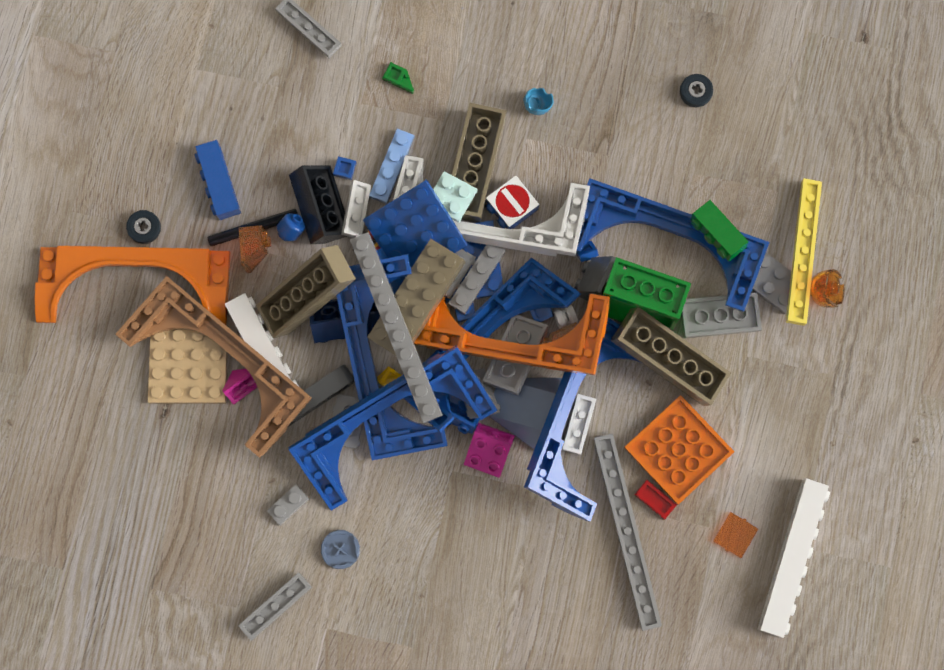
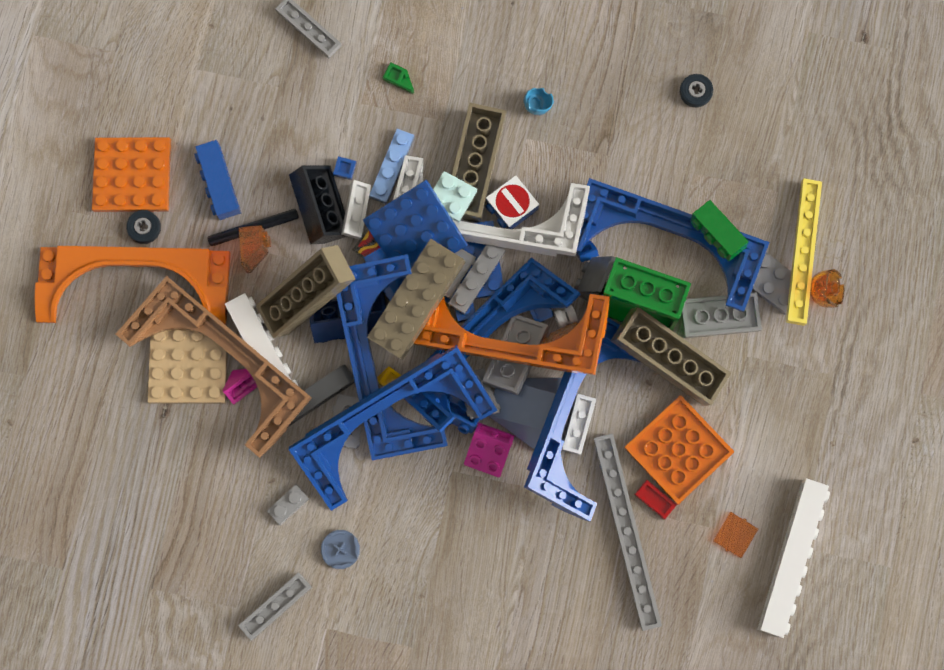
blue head [277,213,305,241] -> none
light grey plate [350,232,443,423] -> none
none -> orange plate [92,137,171,212]

